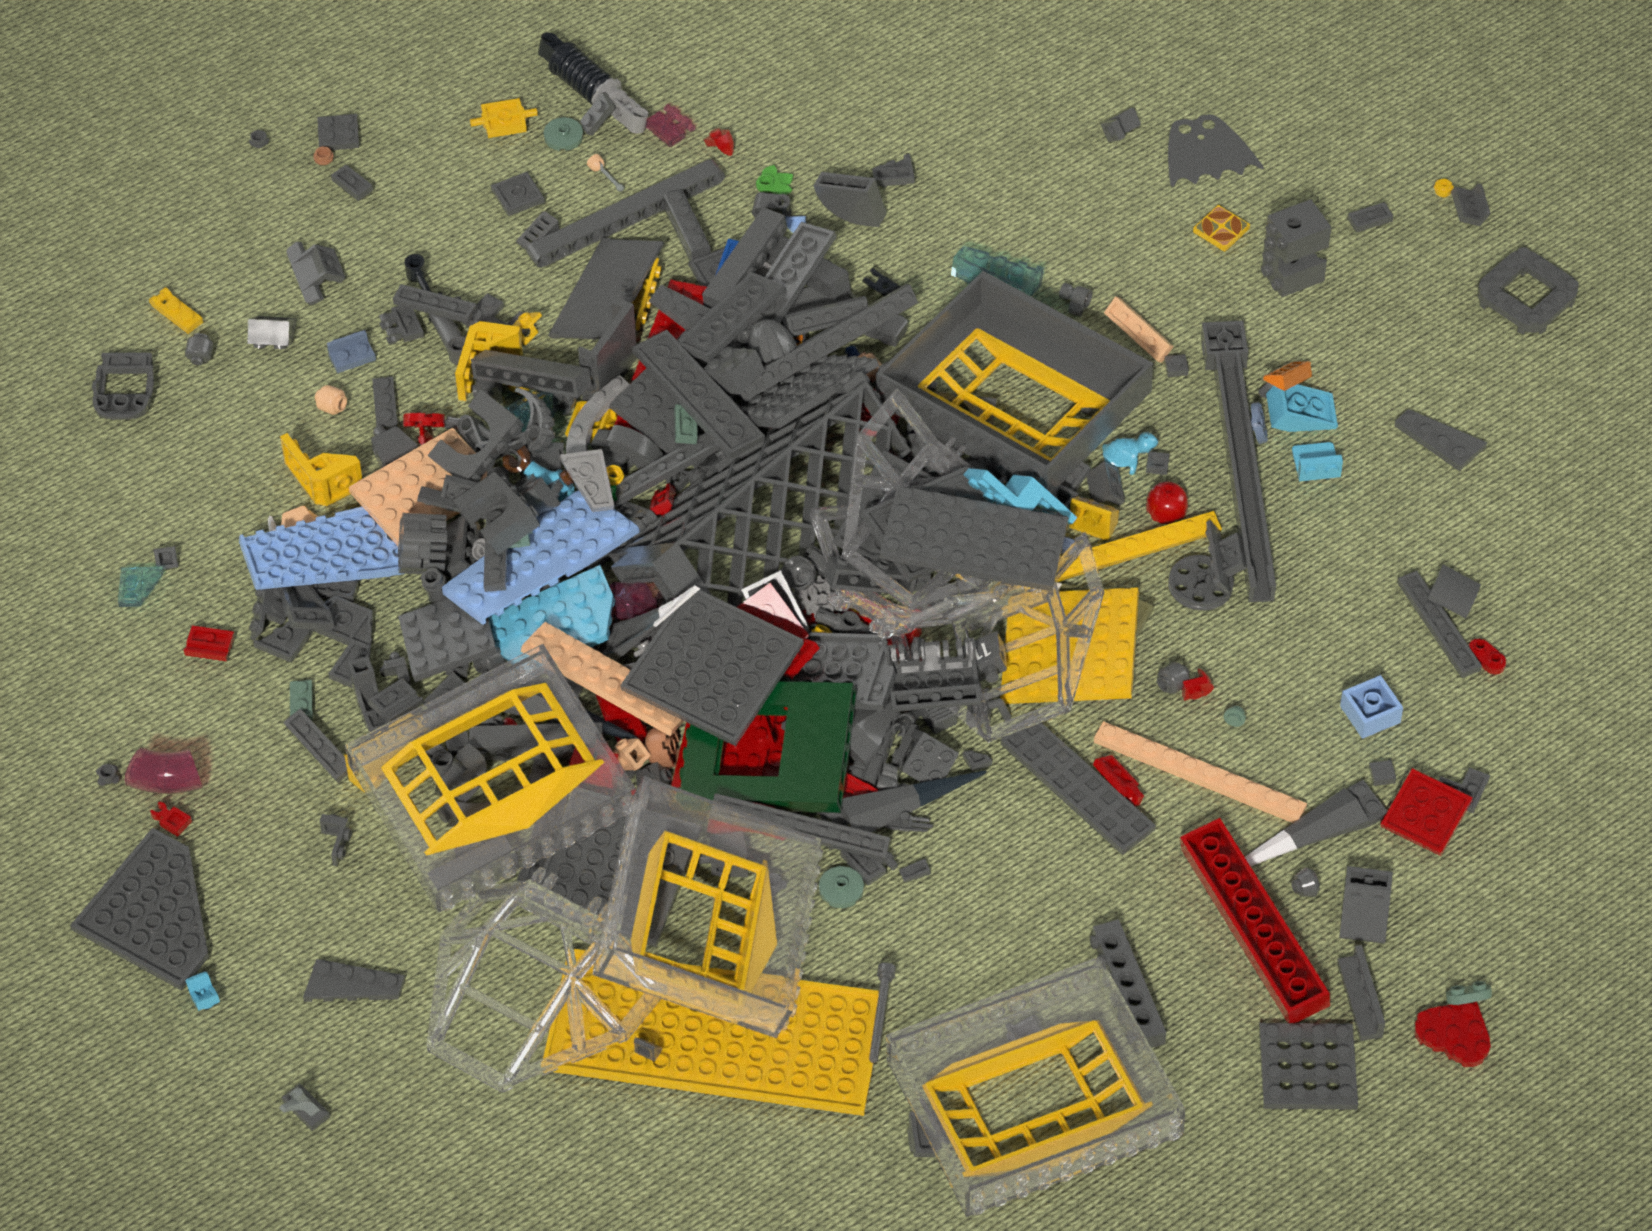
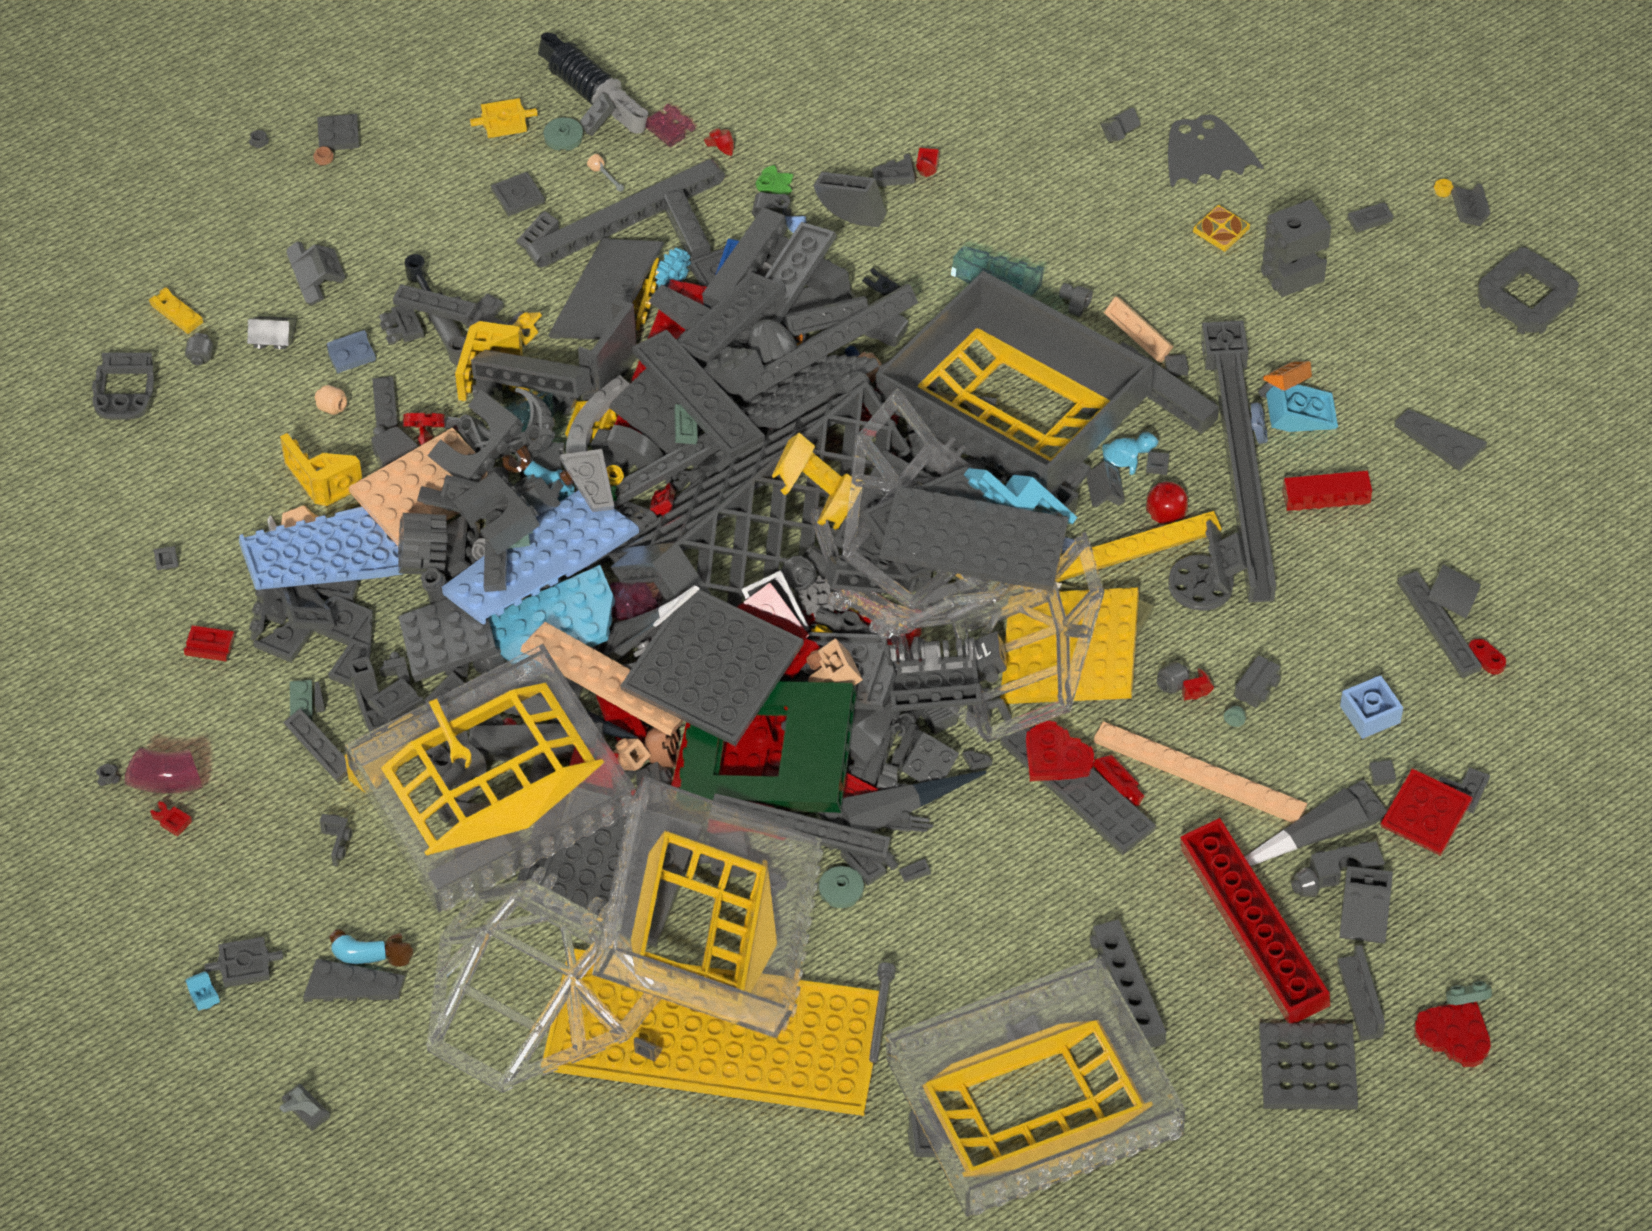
dark grey plate [70,828,209,991] -> none
clear light blue wing [118,567,164,607] -> none
dark grey plate [331,165,373,201] -> none
yellow slope [1069,496,1119,541] -> none
medium azure bracket [1292,442,1343,481] -> none
none -> dark grey plate [204,937,284,988]
none -> dark grey piece [315,682,325,713]
none -> piece [329,929,413,967]
none -> yellow piece [429,699,472,768]
none -> medium azure gear [655,248,691,287]
none -> yellow wedge [772,433,862,530]
none -> nougat plate [806,651,822,670]
none -> light nougat brick [808,638,863,686]
none -> red plate [916,148,940,177]
none -> red plate [1025,720,1095,782]
none -> dark grey brick [1120,342,1219,434]
none -> dark grey brick [1234,655,1281,708]
none -> red brick [1282,470,1372,511]
none -> dark grey arch [1309,841,1385,889]

